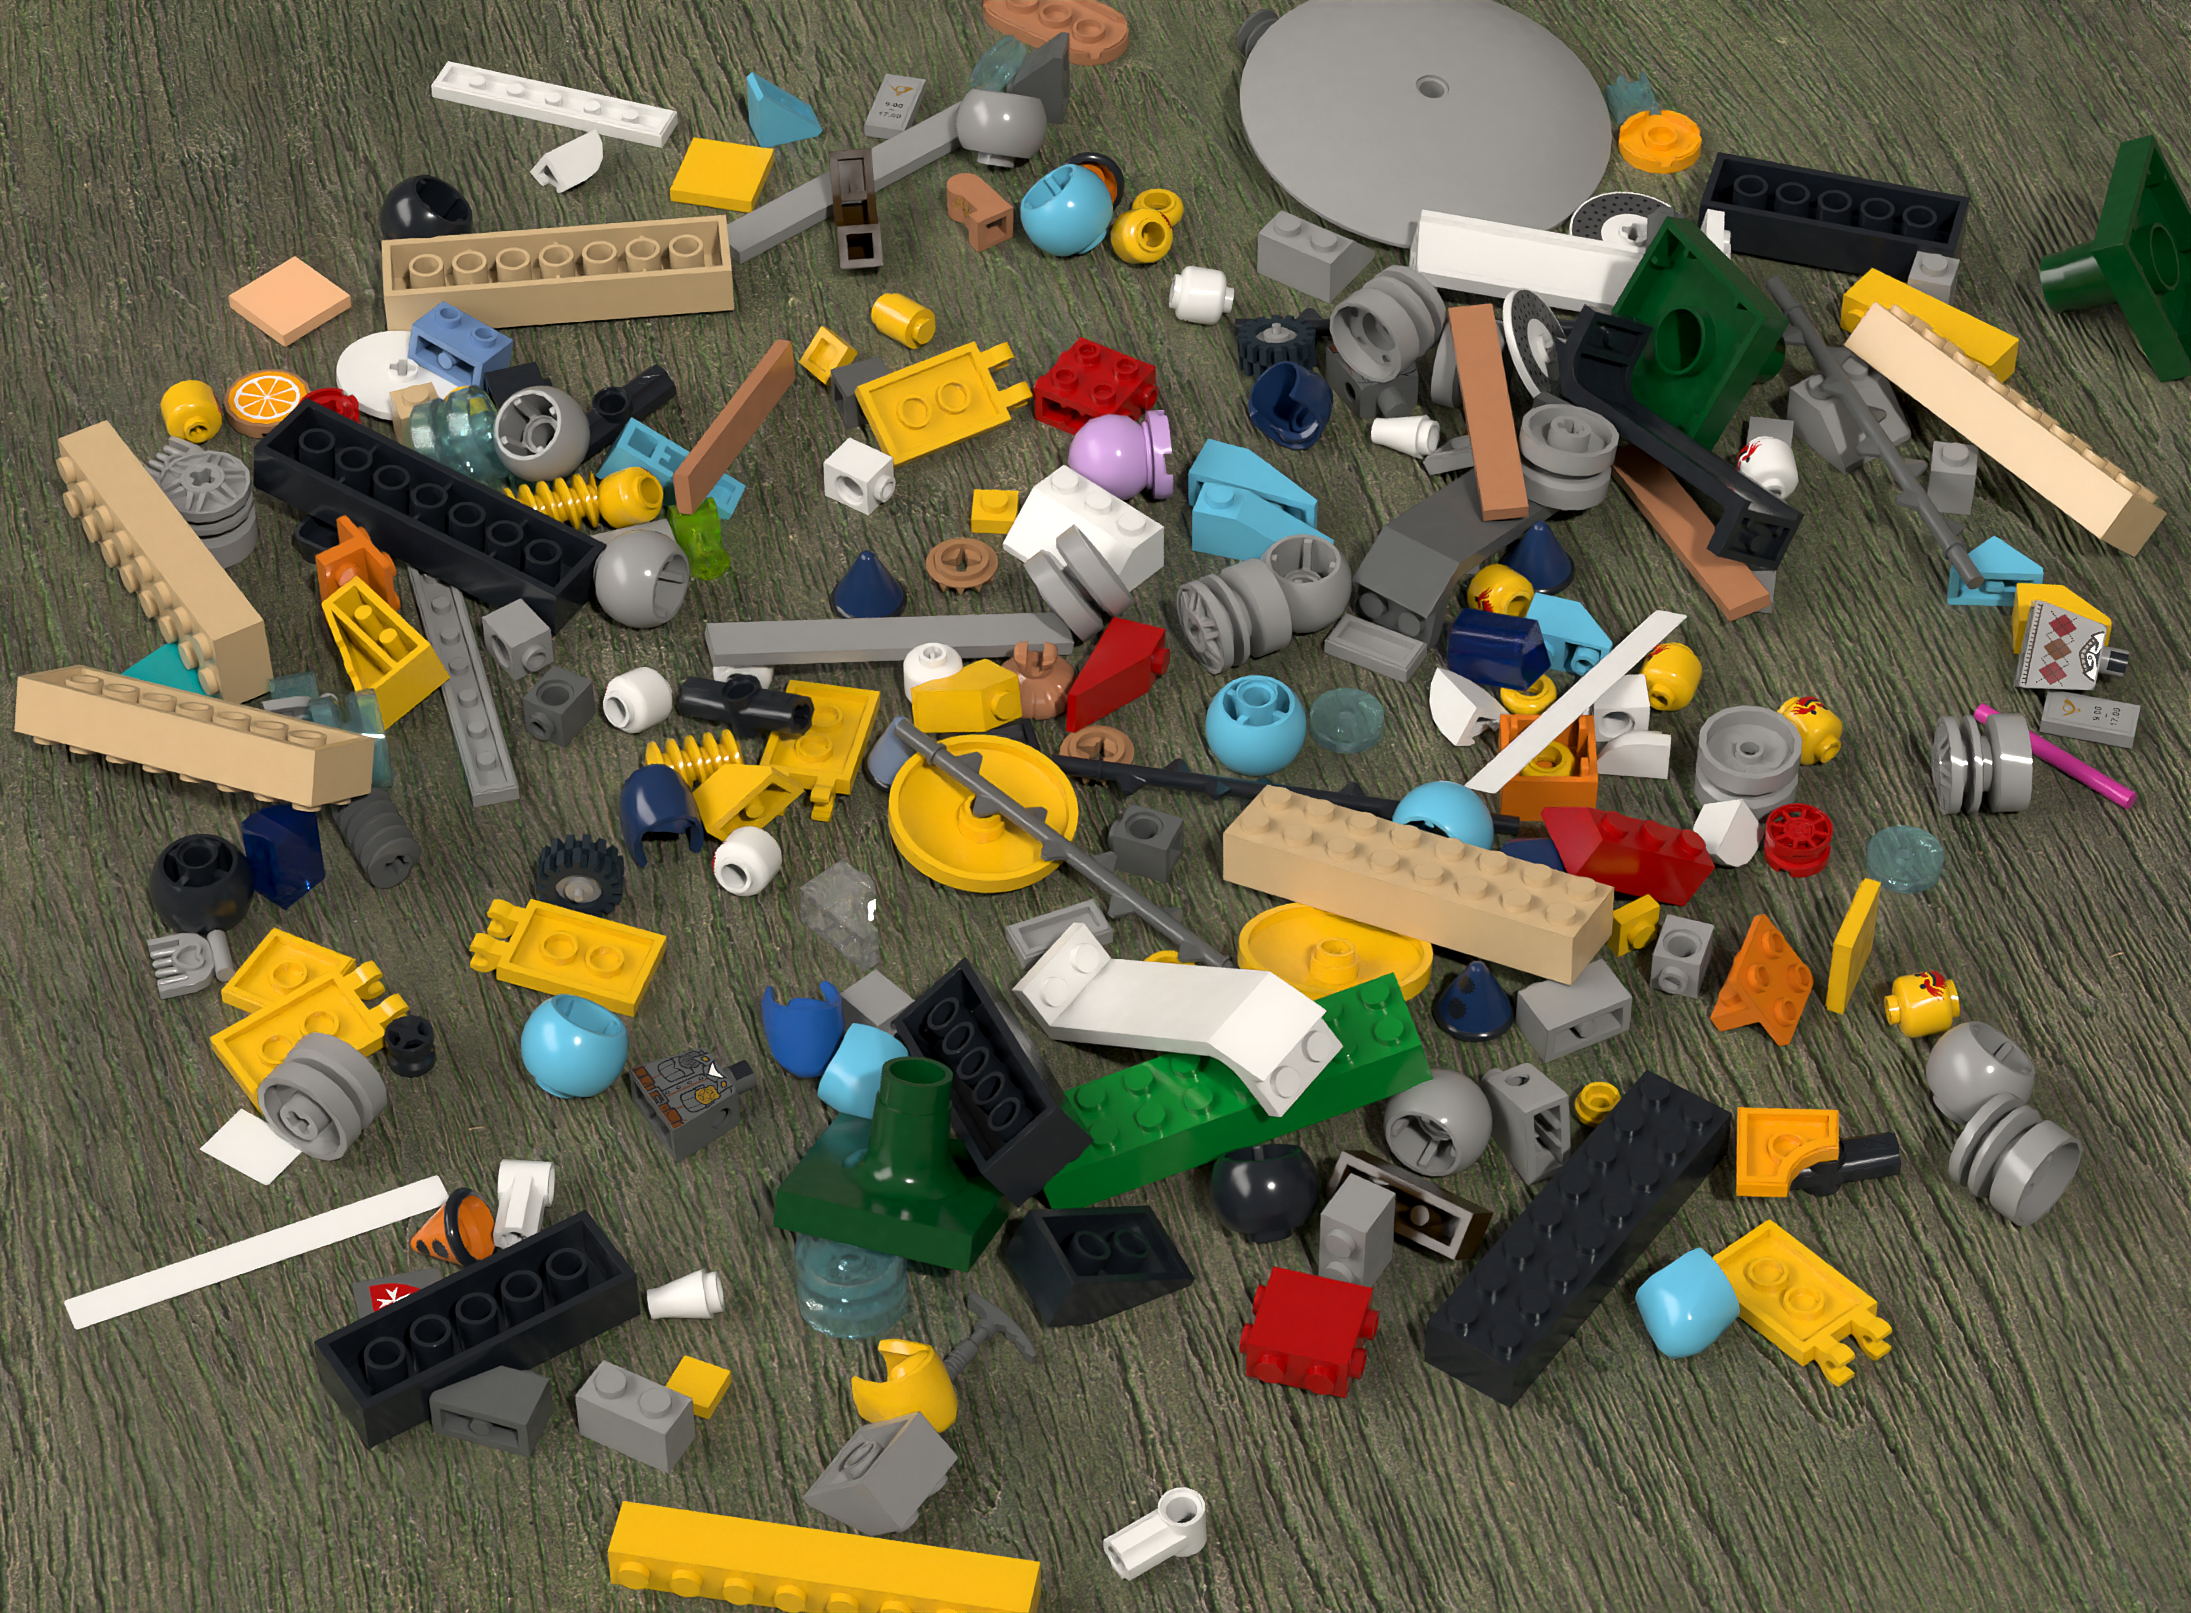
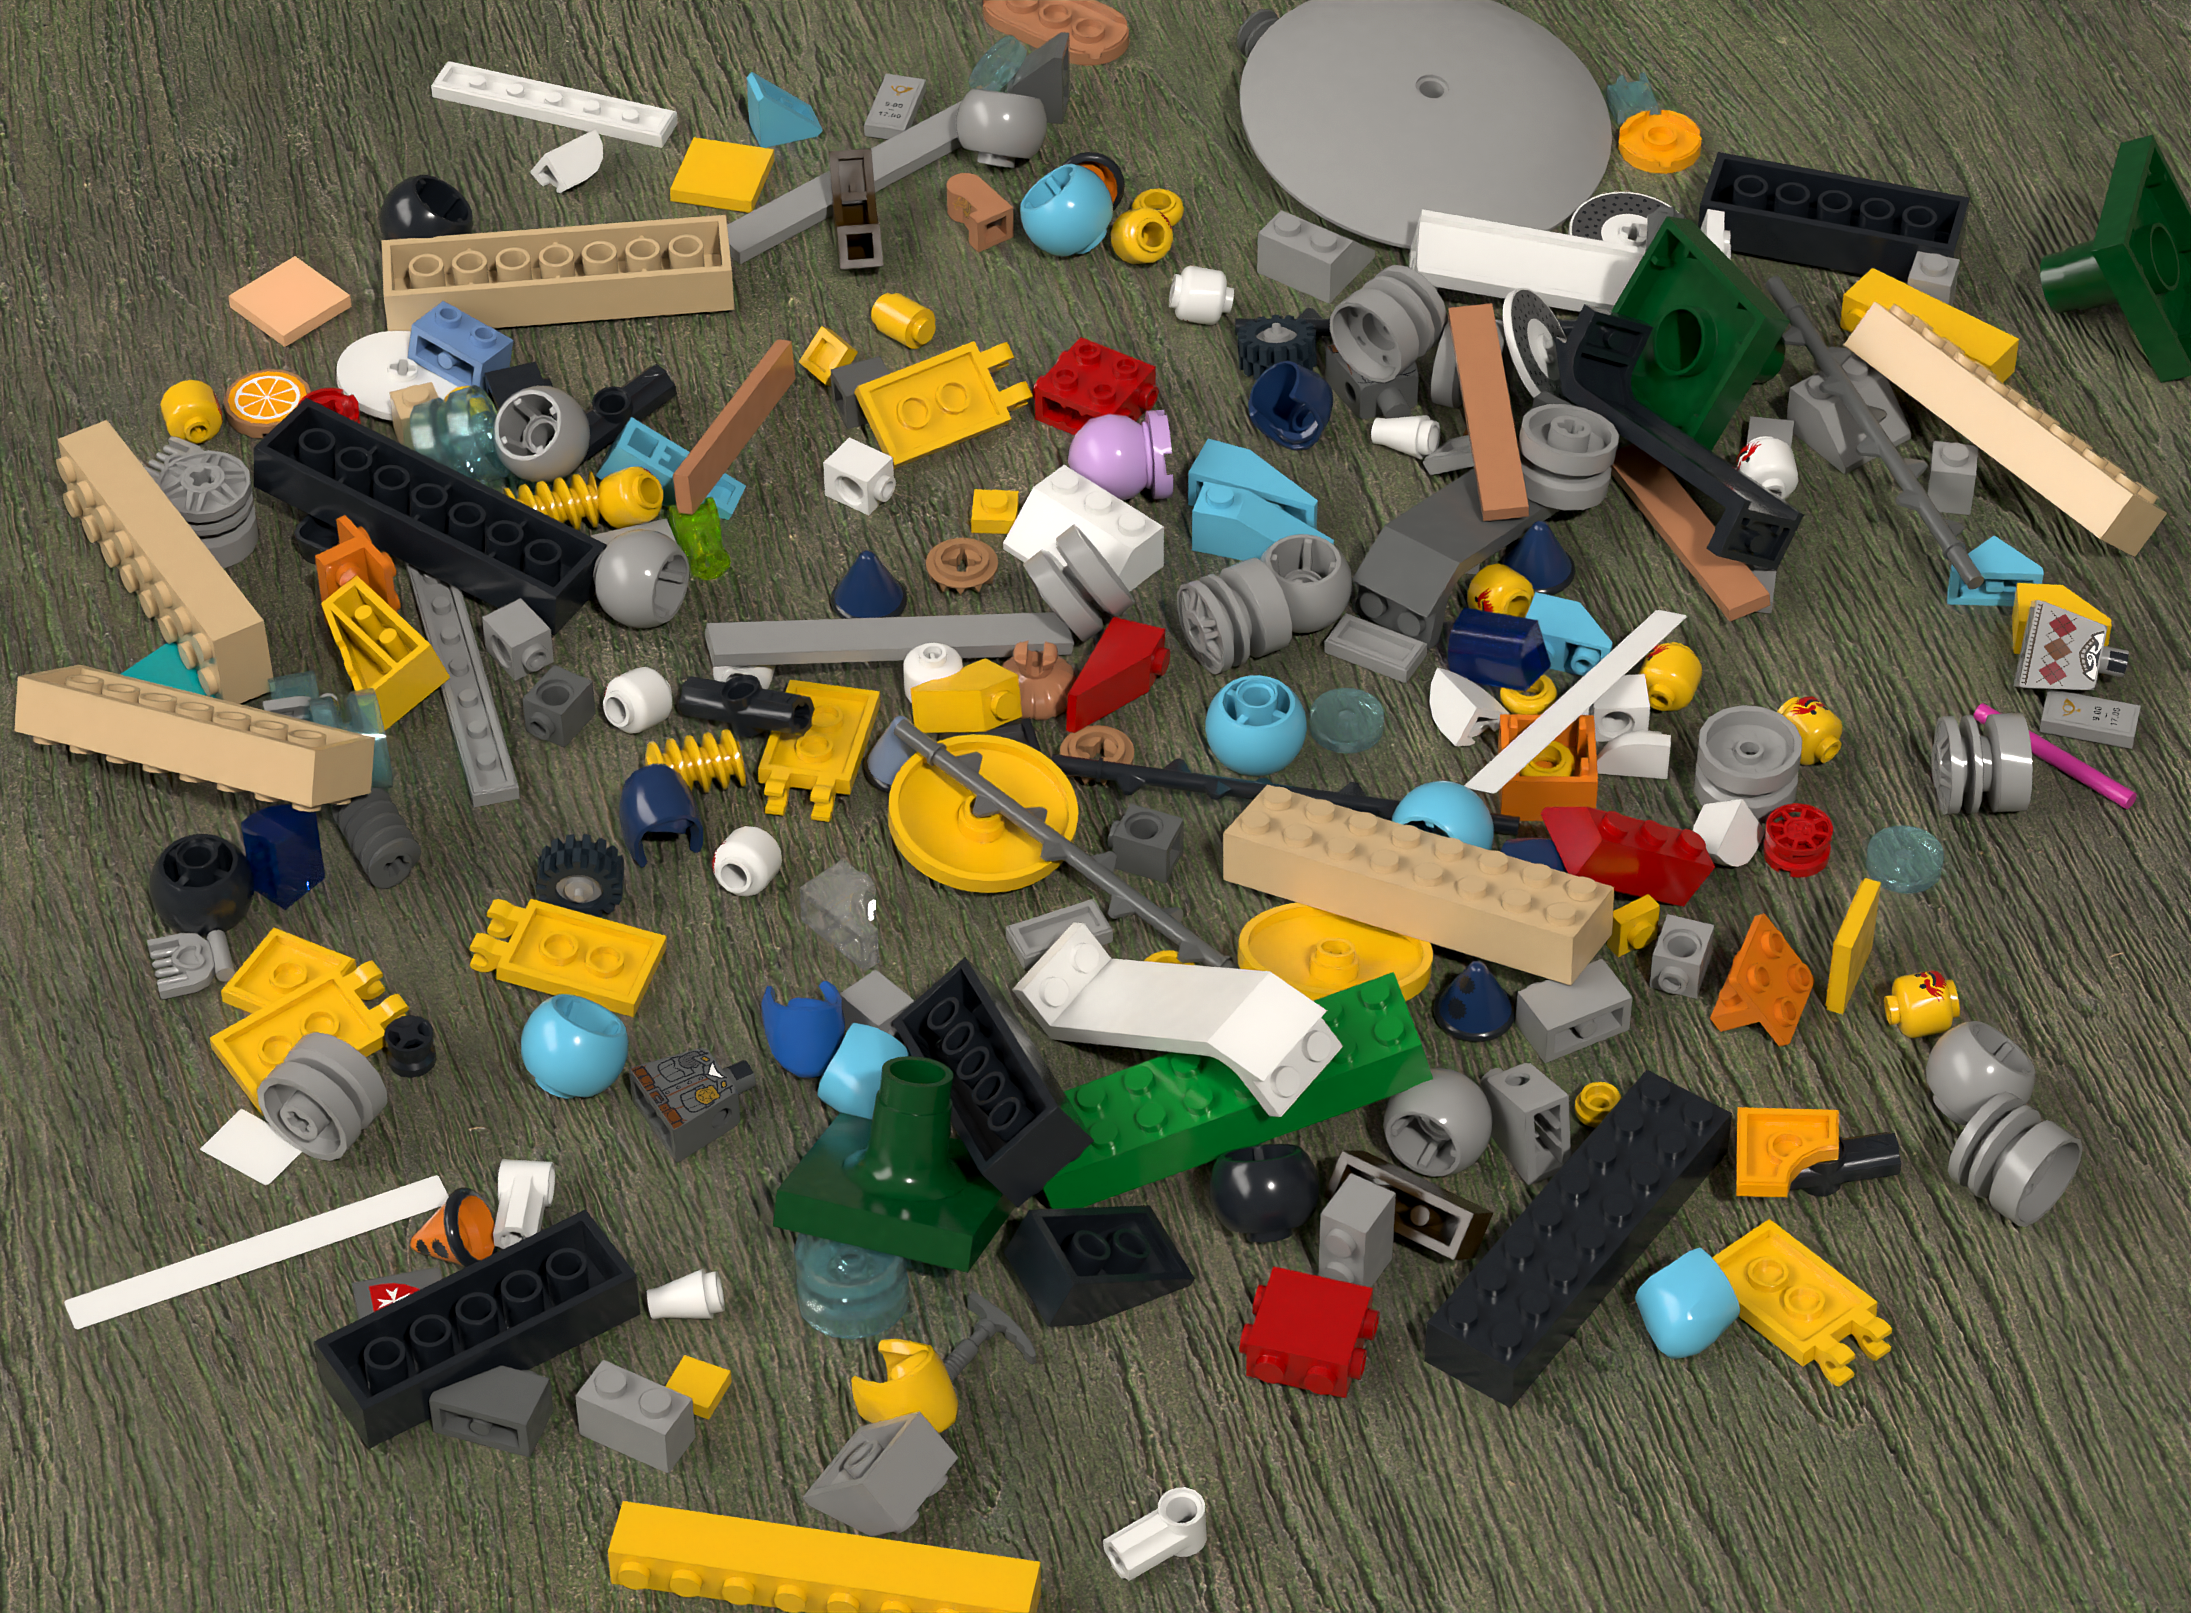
yellow slope [692,764,804,842] -> none

